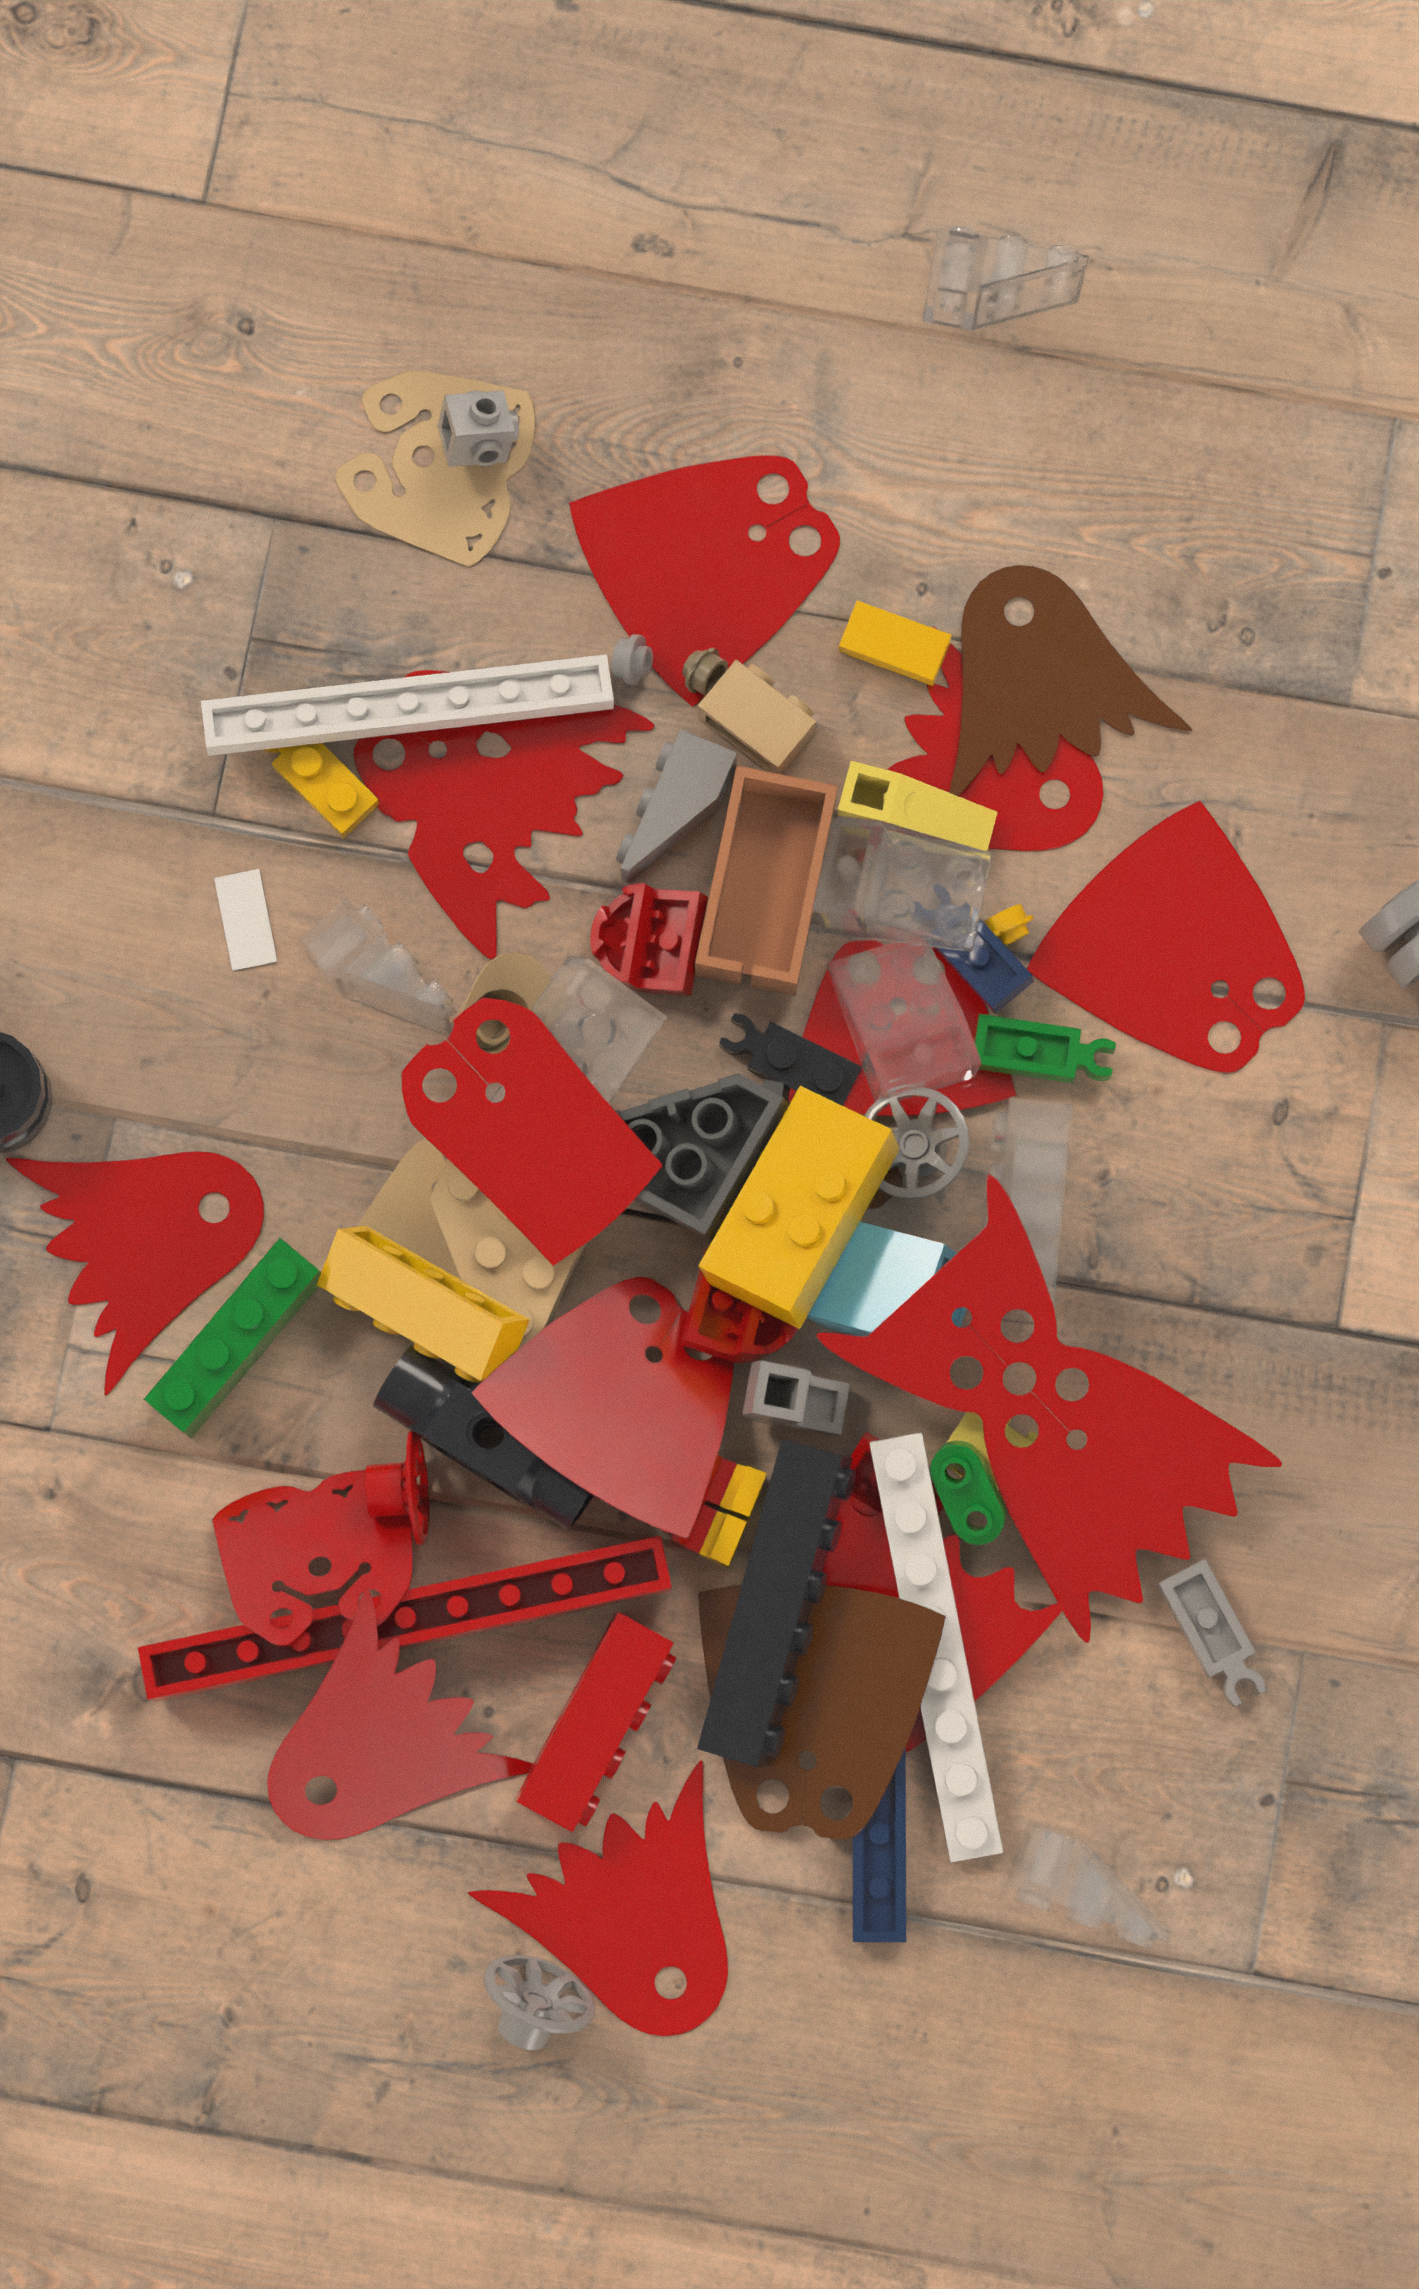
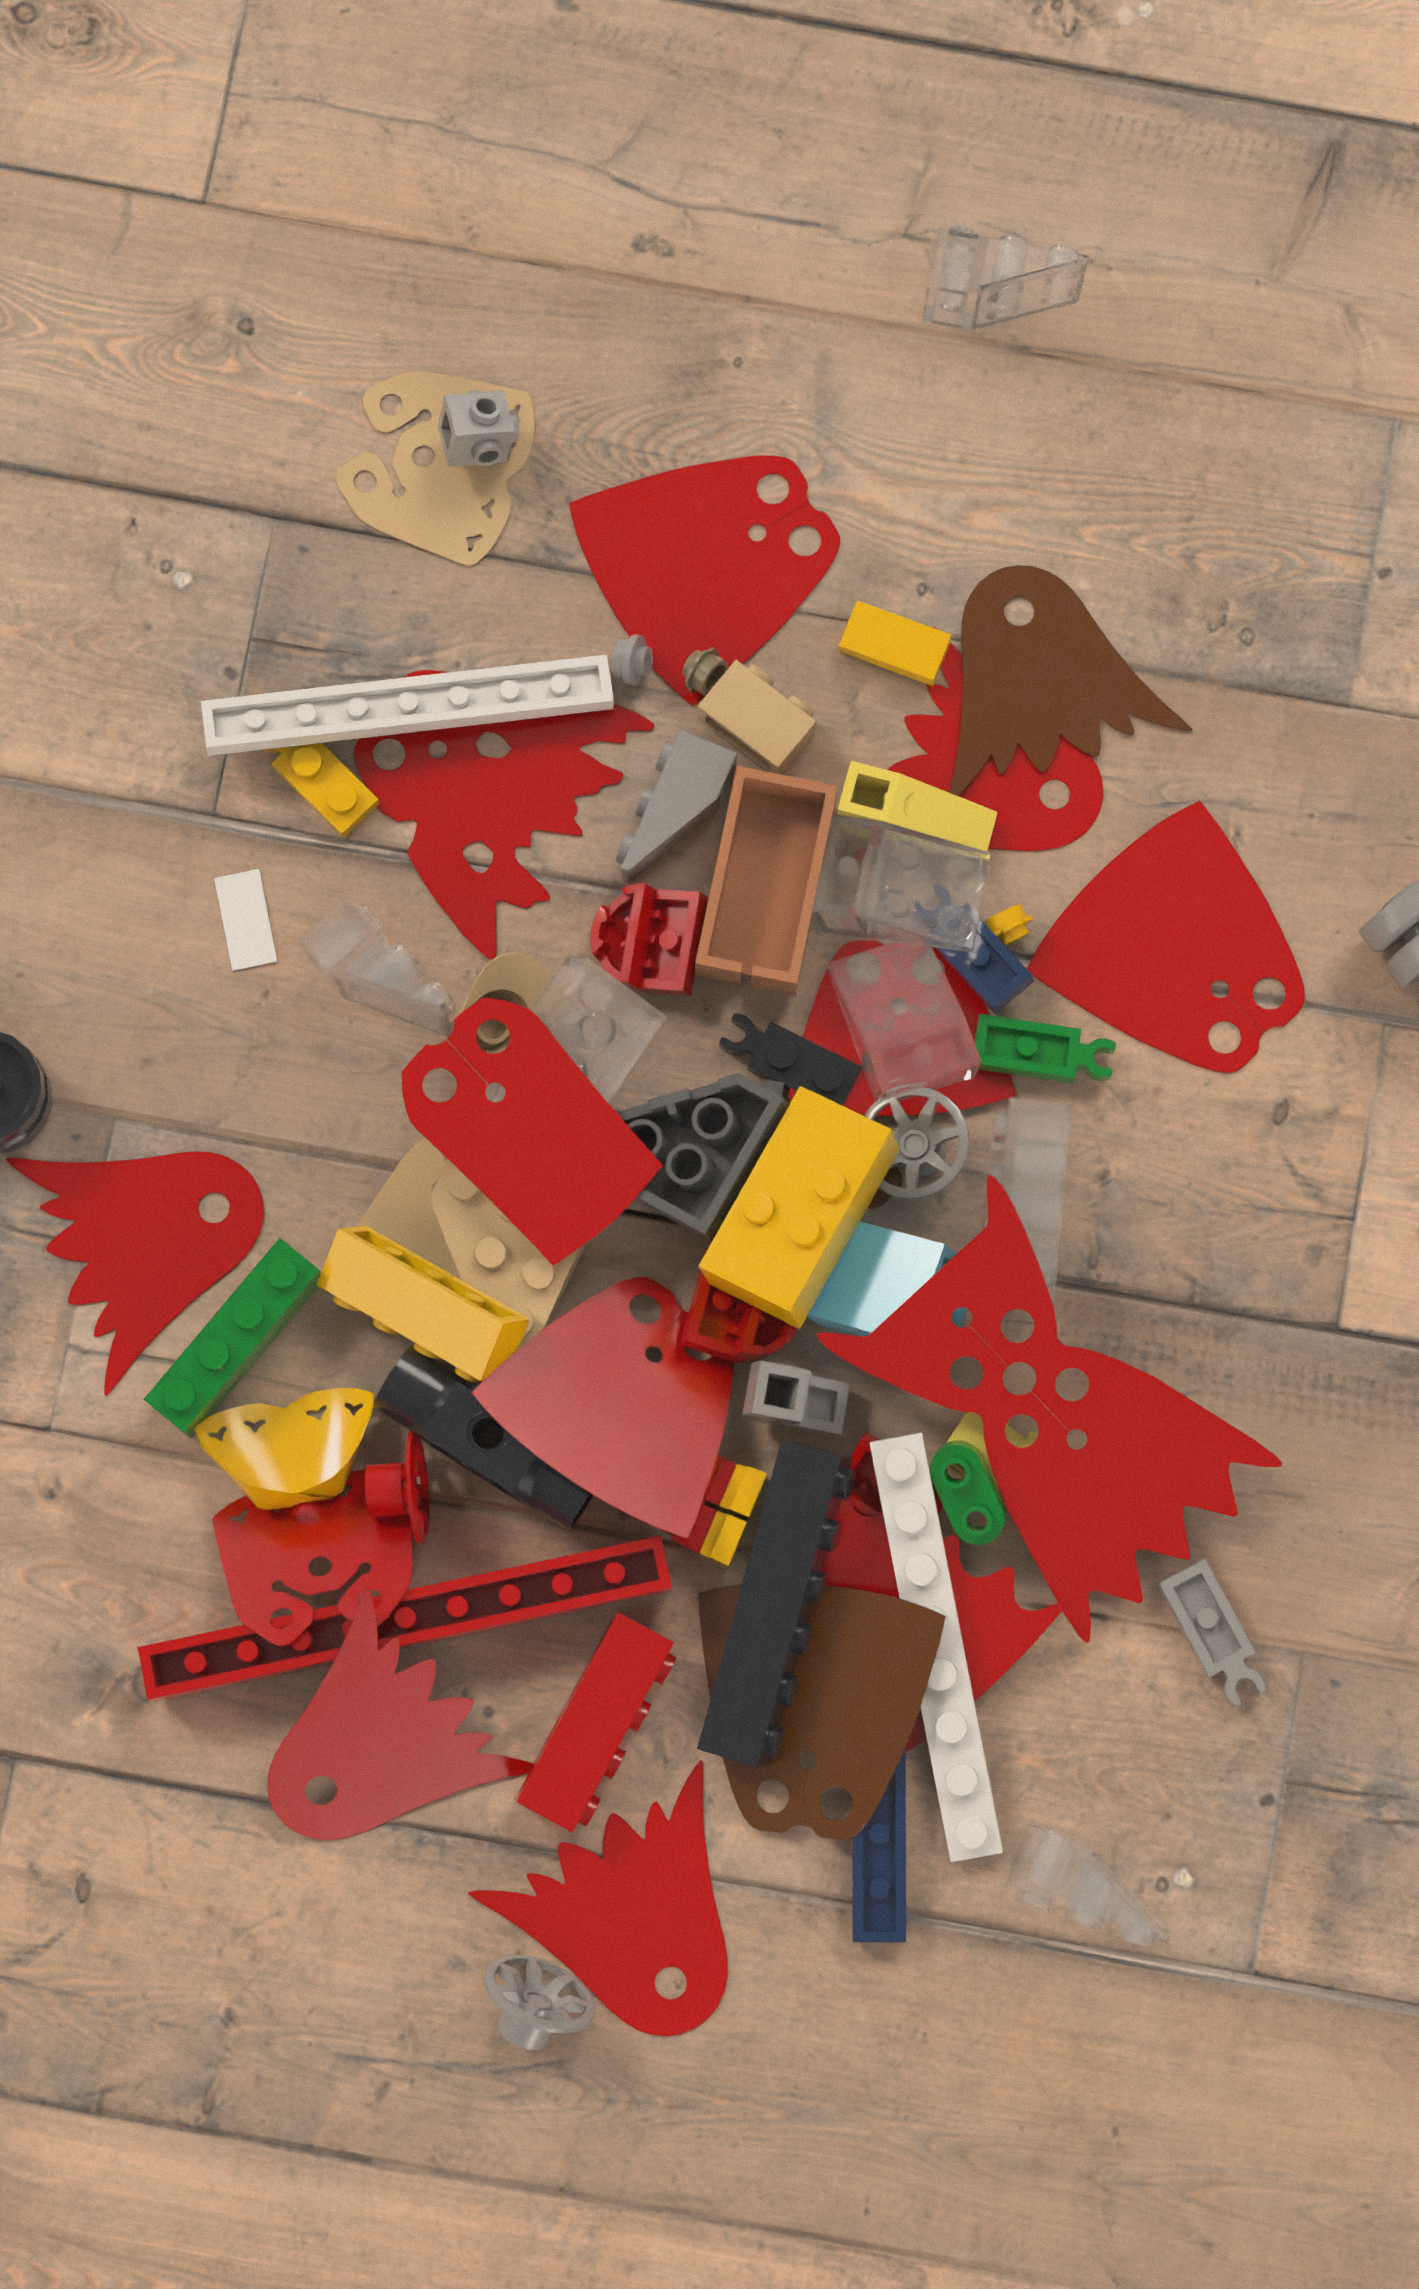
none -> yellow piece [194,1388,374,1510]

